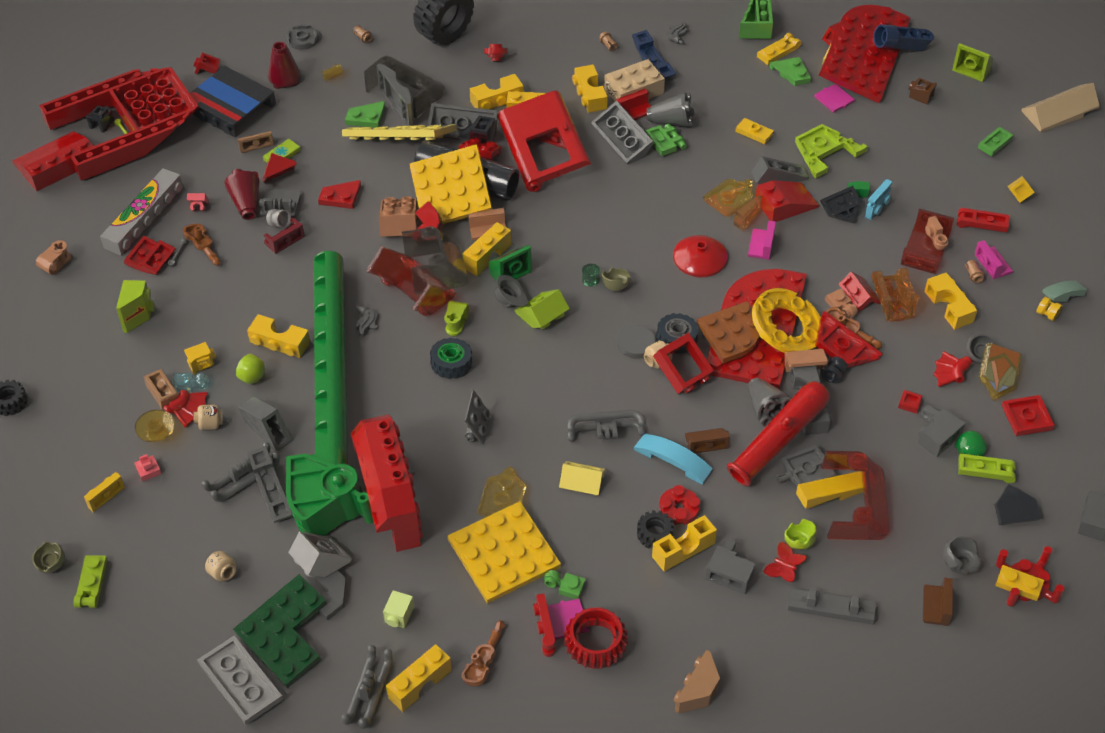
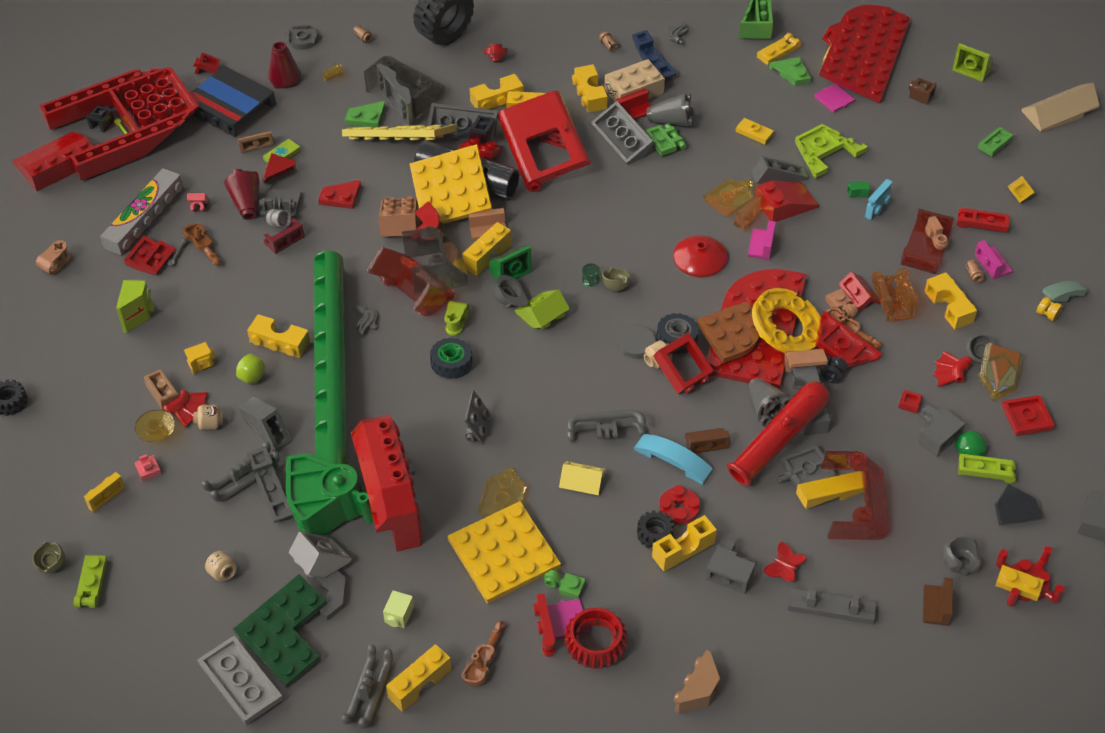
clear light blue plate [172,373,209,393] -> none
lime hair [785,519,817,550] -> none
black slope [820,186,861,223] -> none
dark blue beam [873,24,934,51] -> none

